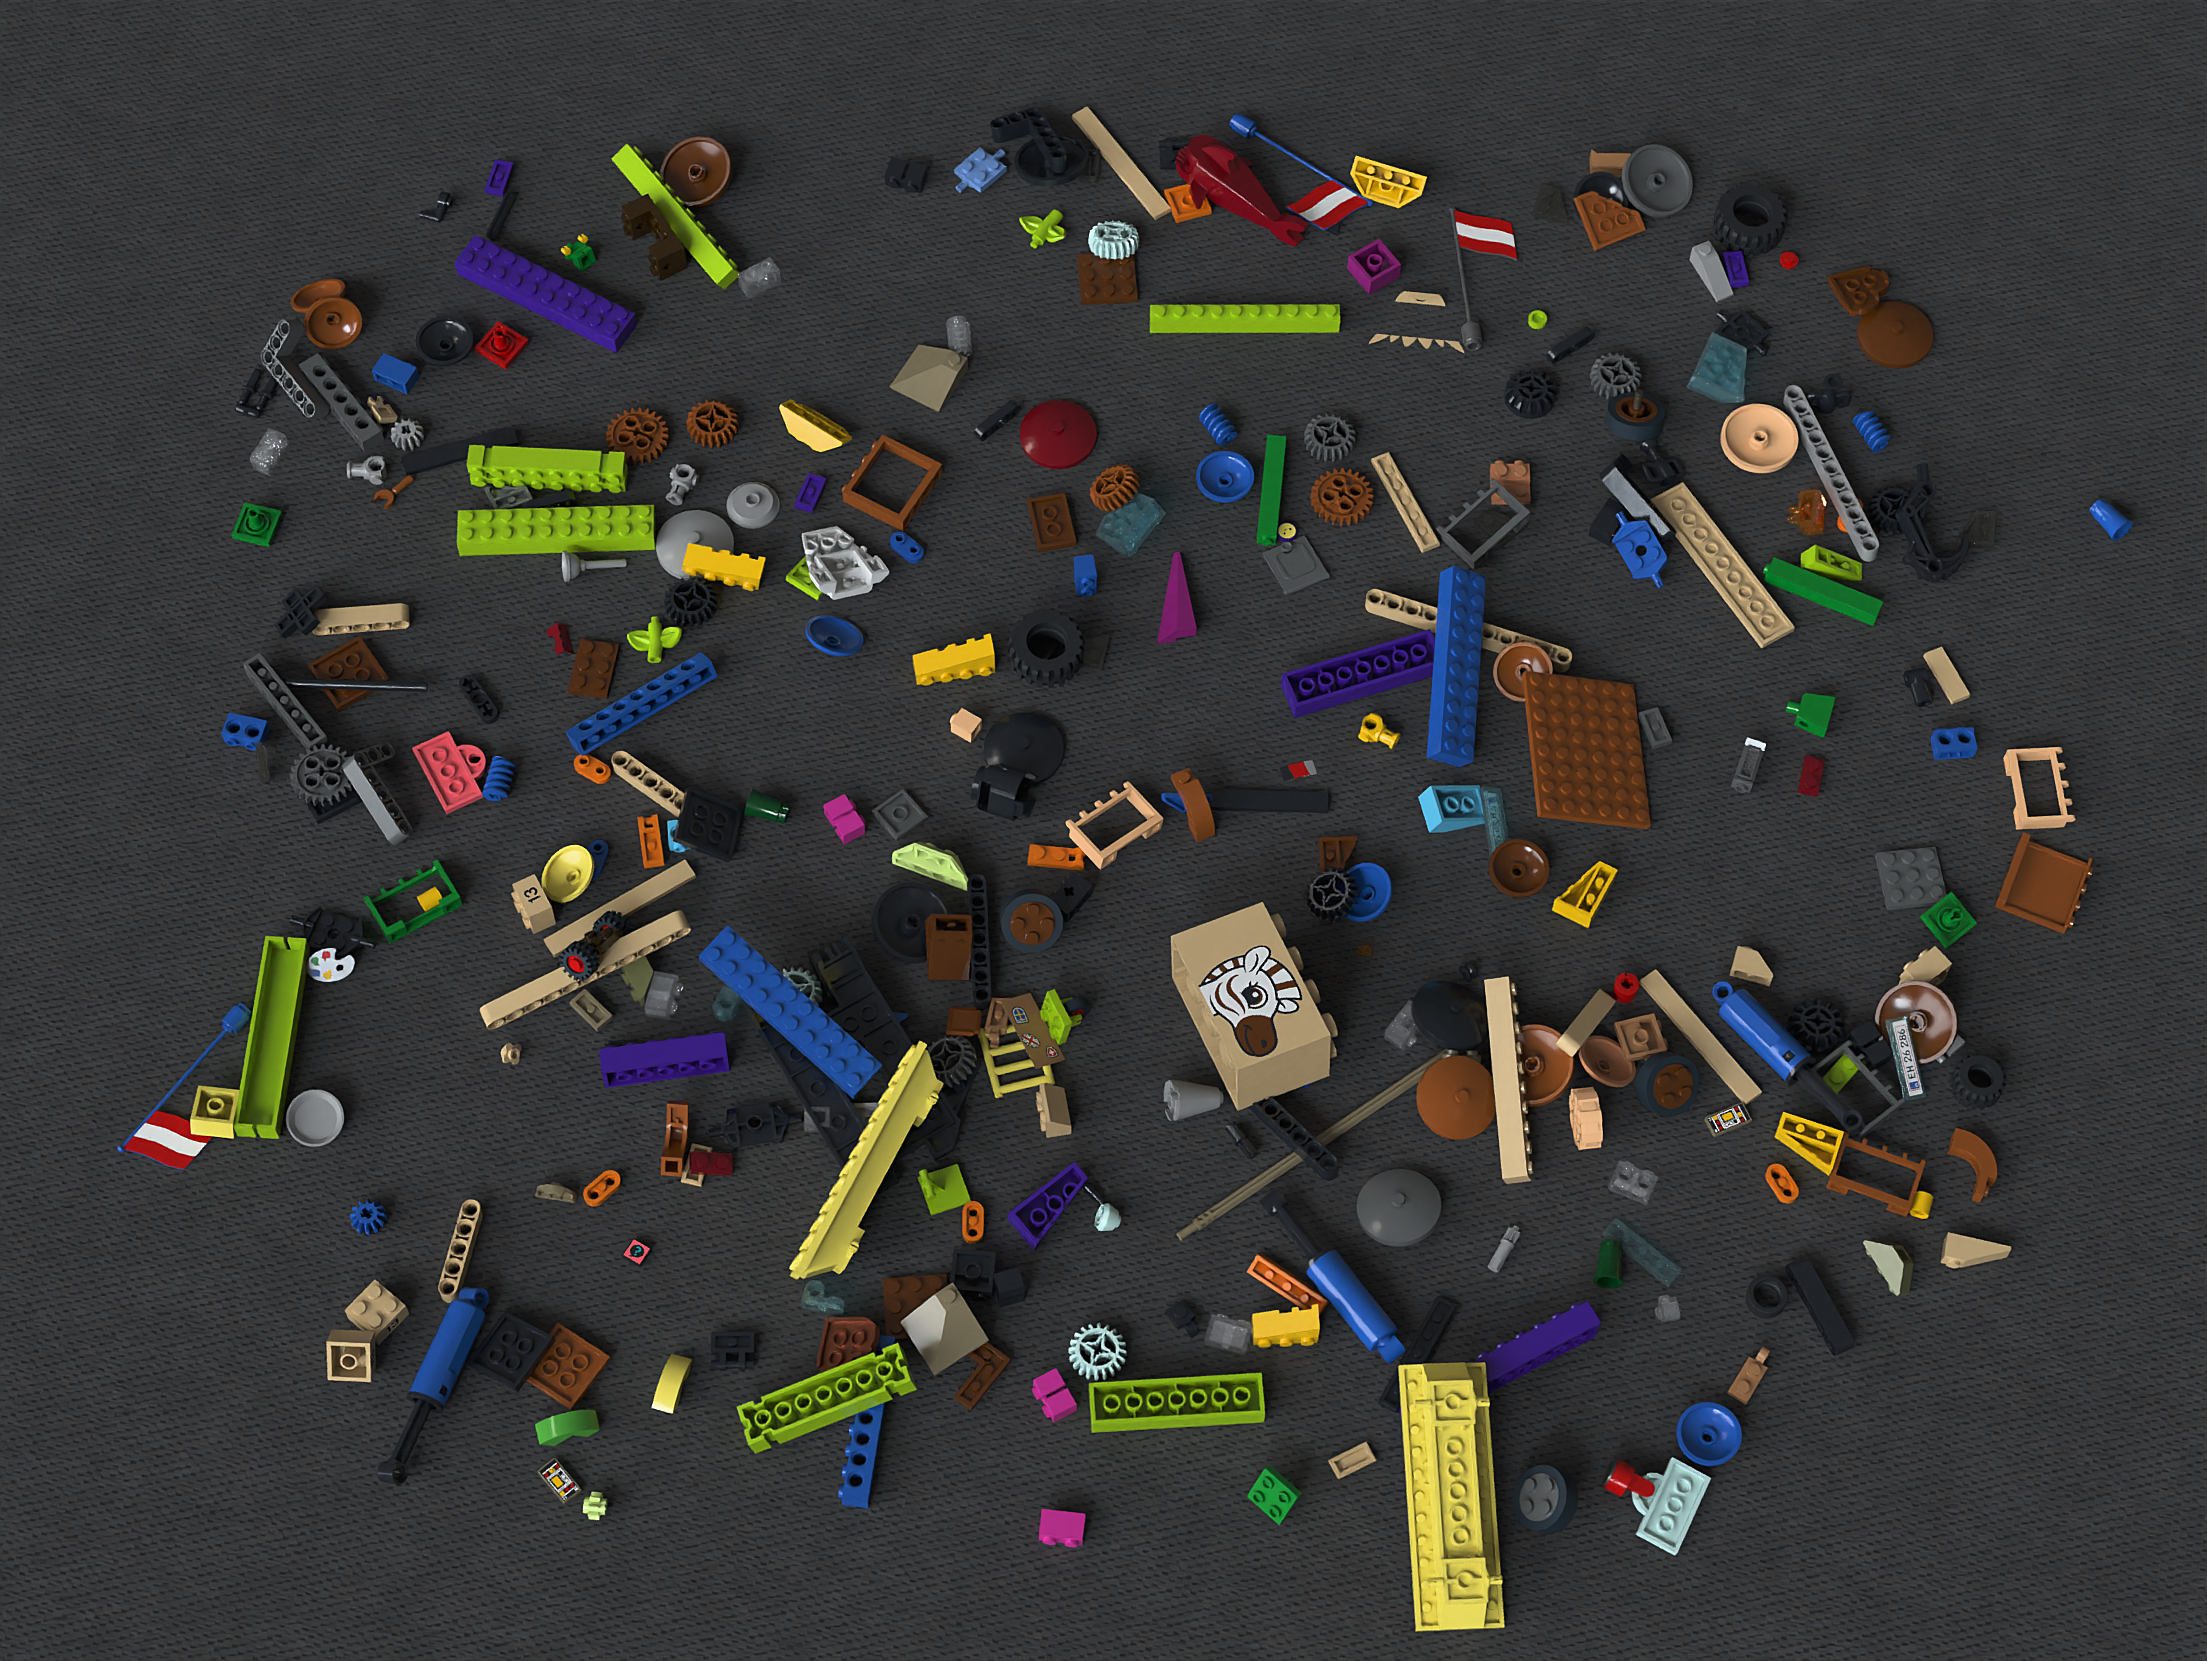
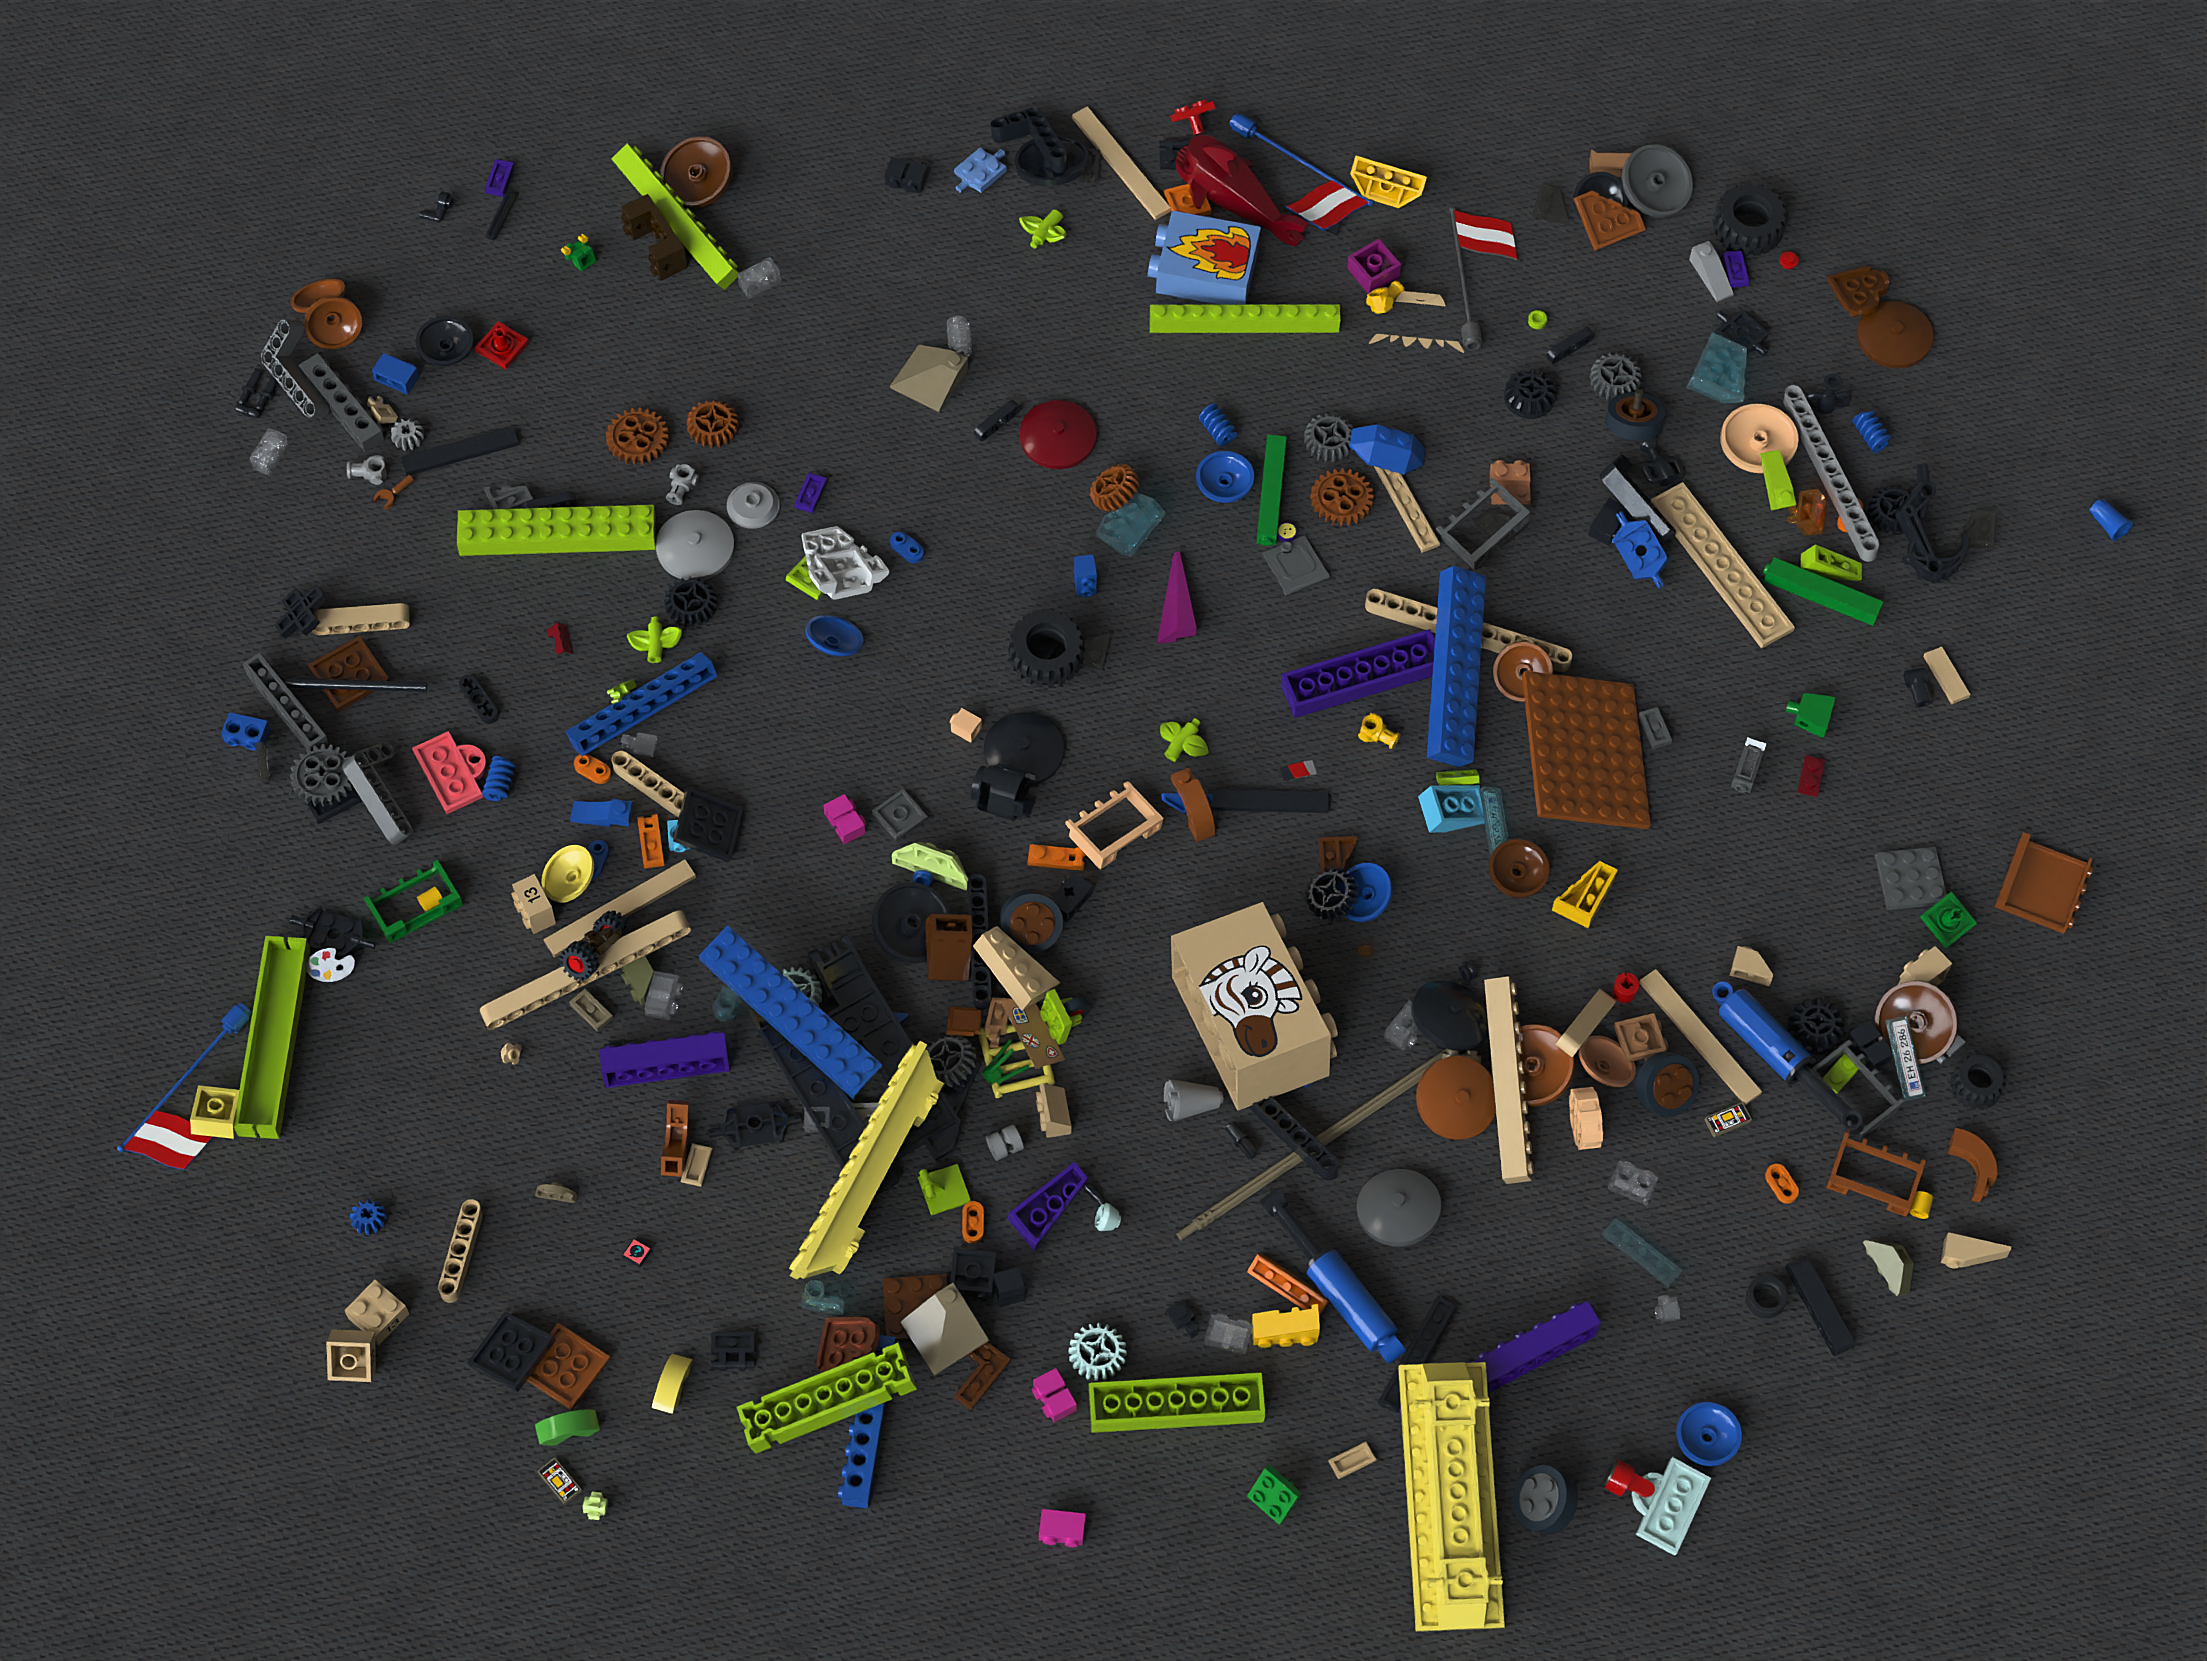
green plate [231,502,283,547] -> none
light grey piece [286,1090,344,1147] -> none
blue piece [377,1287,489,1485] -> none
dark purple brick [455,235,637,353] -> none
lime brick [467,445,628,493] -> none
light grey piece [562,550,627,582] -> none
reddish brown plate [568,639,620,699] -> none
orange plate [583,1170,621,1206] -> none
yellow wedge [682,543,765,591] -> none
dark red plate [689,1151,733,1176] -> none
dark green plant [744,789,791,824] -> none
yellow wedge [779,399,852,452] -> none
dark orange window [842,435,943,531] -> none
yellow wedge [913,633,995,686] -> none
reddish brown plate [1027,493,1076,552] -> none
reddish brown plate [1077,253,1138,305] -> none
light aqua gear [1088,220,1139,260] -> none
light grey piece [1487,1225,1520,1273] -> none
dark green plant [1593,1239,1623,1289] -> none
medium nougat plate [1727,1347,1770,1405] -> none
yellow wedge [1775,1112,1844,1176] -> none
blue brick [1930,726,1977,760] -> none
light nougat hinge [2003,747,2076,830] -> none
none -> blue slope [570,799,633,827]
none -> lime plate [607,679,636,704]
none -> clear plate [621,732,658,757]
none -> blue plate [913,870,933,887]
none -> tan wedge [973,926,1060,1011]
none -> green plant [981,1039,1030,1085]
none -> light grey wheel [986,1125,1024,1161]
none -> medium blue brick [1148,211,1261,305]
none -> lime plant [1160,718,1209,762]
none -> red plate [1170,99,1215,135]
none -> blue wedge [1349,425,1425,474]
none -> yellow connector [1366,281,1405,314]
none -> lime plate [1436,769,1479,786]
none -> lime slope [1760,450,1796,510]

